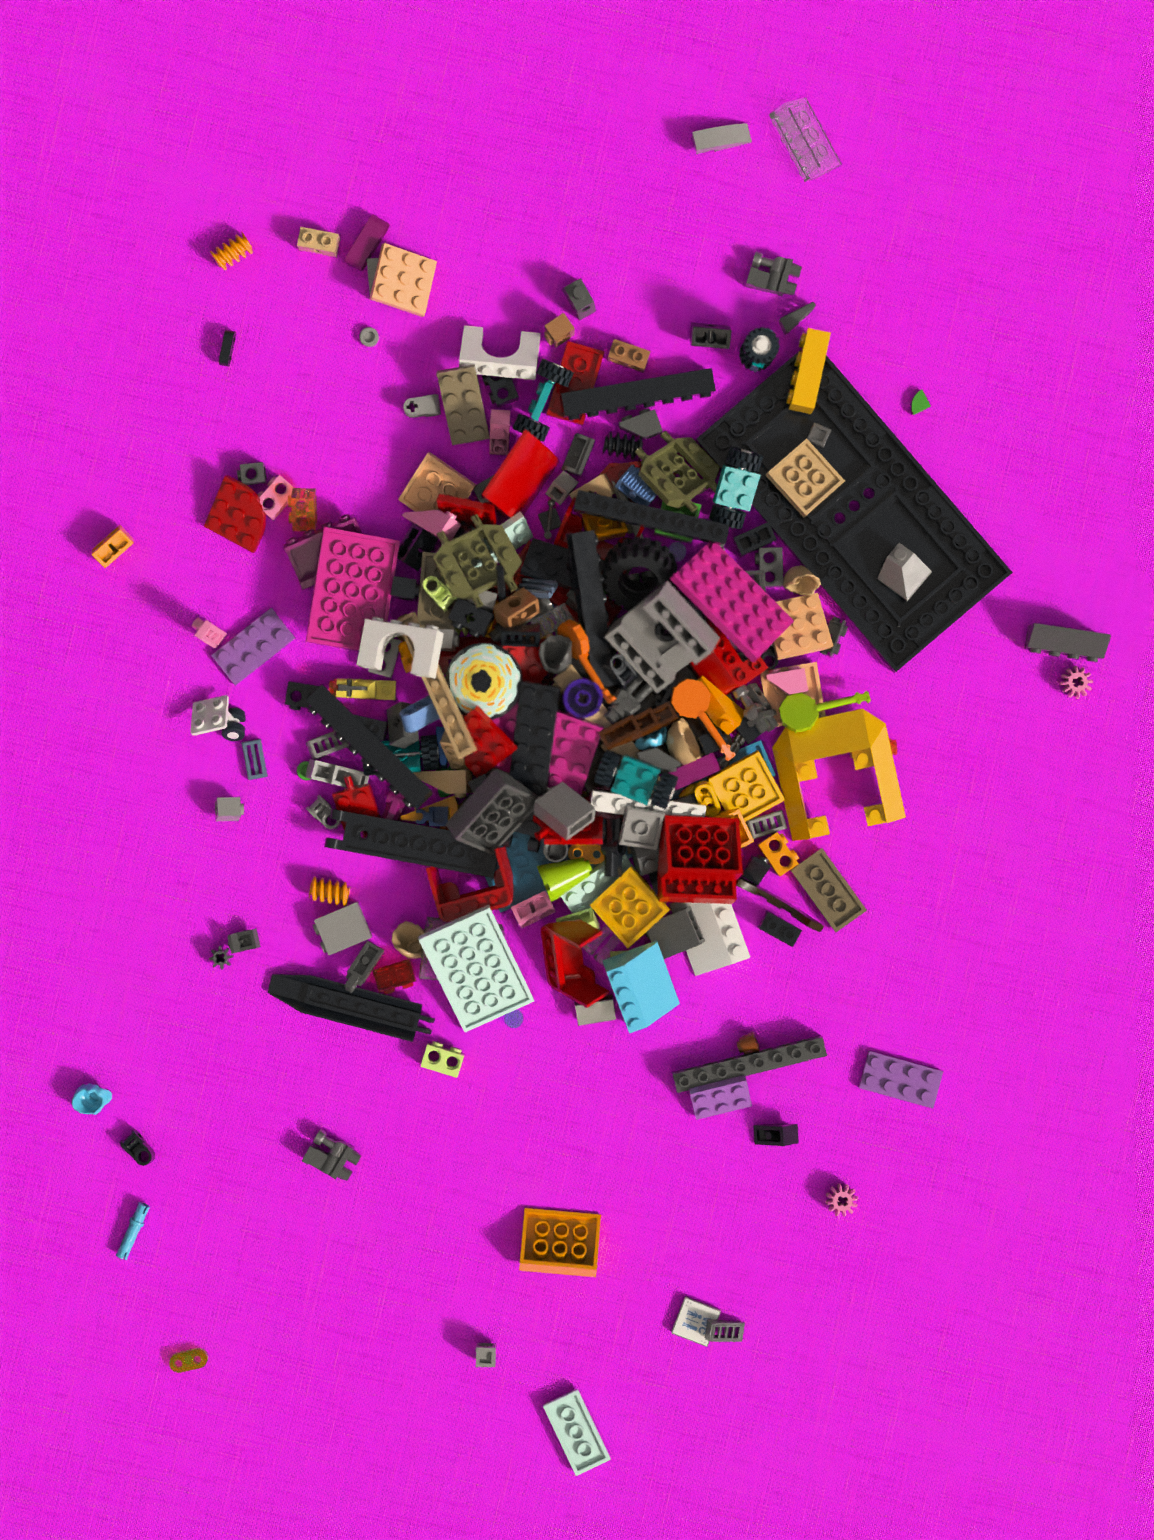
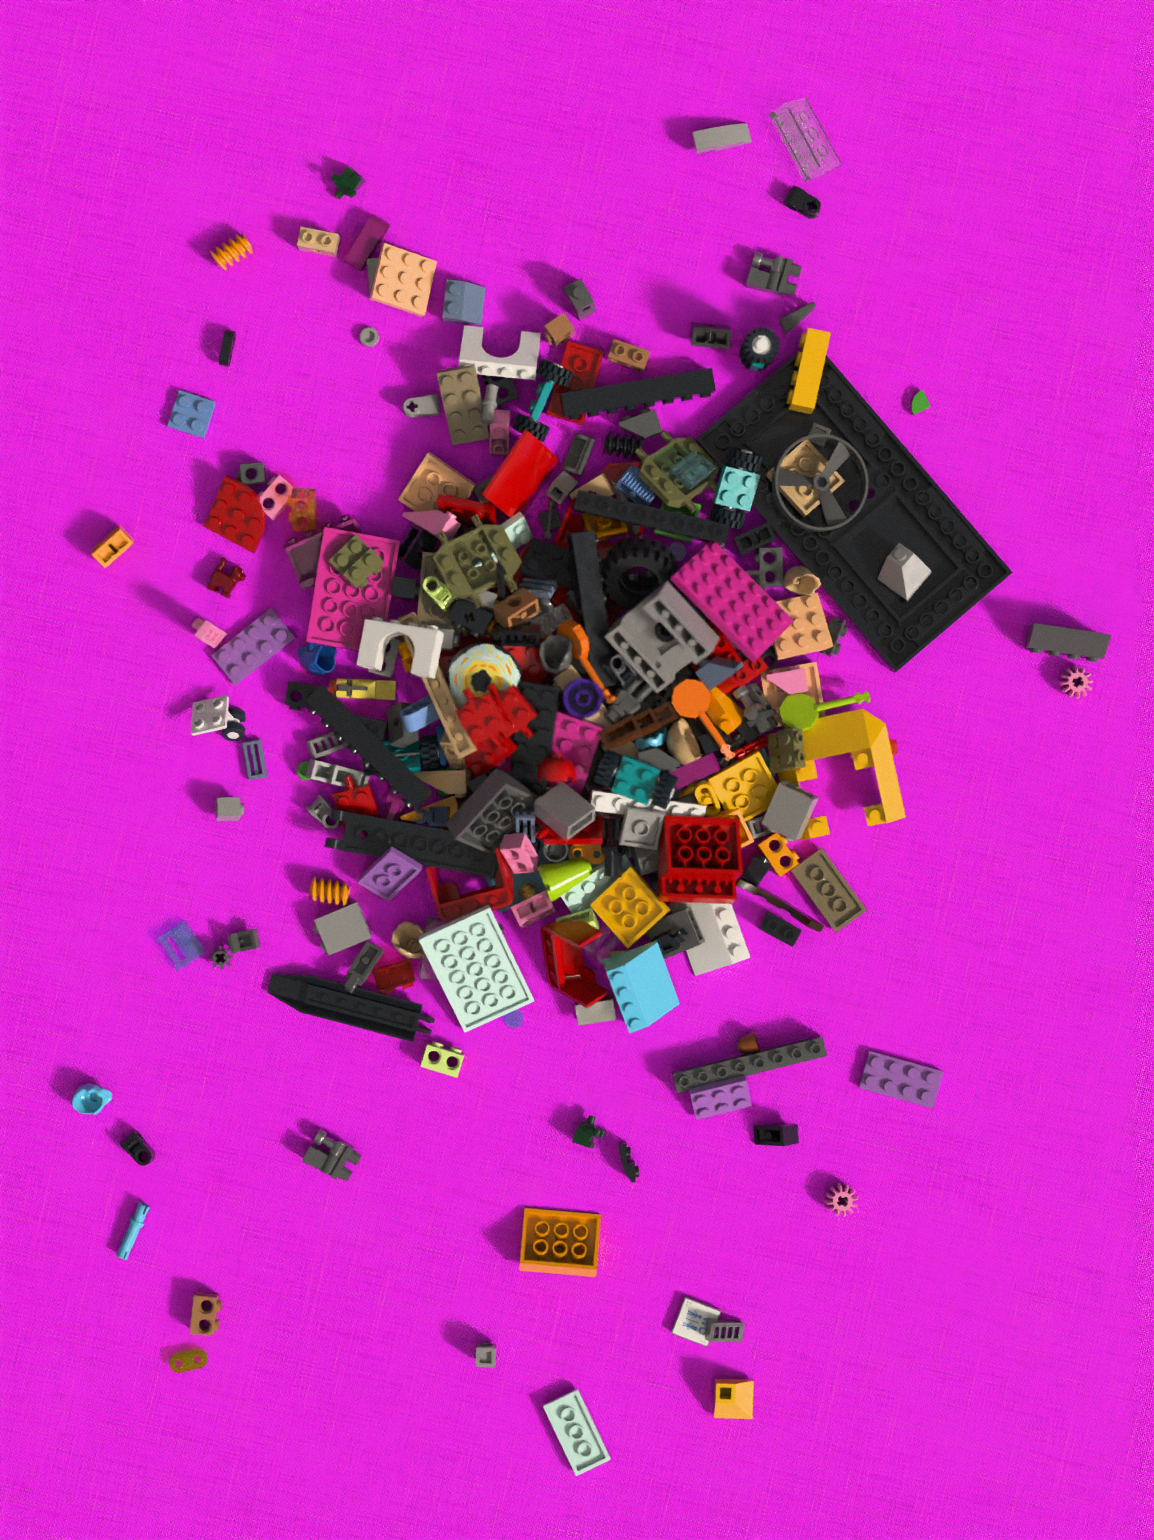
none -> clear light blue plate [156,921,206,971]
none -> medium blue plate [167,390,216,439]
none -> medium nougat brick [190,1292,222,1336]
none -> dark red animal [207,558,246,599]
none -> blue helmet [297,643,337,675]
none -> olive plate [327,535,384,589]
none -> dark green piece [330,166,366,199]
none -> medium lavender plate [357,846,423,902]
none -> sand blue slope [442,279,486,326]
none -> red plate [455,687,509,749]
none -> light grey pin [480,384,498,425]
none -> red plate [486,682,538,740]
none -> bright pink brick [500,833,540,874]
none -> sand blue tile [515,812,535,843]
none -> clear yellow plate [519,883,537,900]
none -> red cylinder [537,754,576,781]
none -> dark green piece [572,1115,606,1149]
none -> black slope [619,1142,639,1183]
none -> black plate [653,927,689,955]
none -> clear light blue plate [669,450,716,489]
none -> sand blue slope [695,656,743,691]
none -> yellow slope [714,1379,754,1419]
none -> red axle [733,736,769,760]
none -> light grey brick [761,780,819,841]
none -> olive plate [767,728,805,773]
none -> dark grey piece [772,434,869,532]
none -> black piece [783,186,821,219]

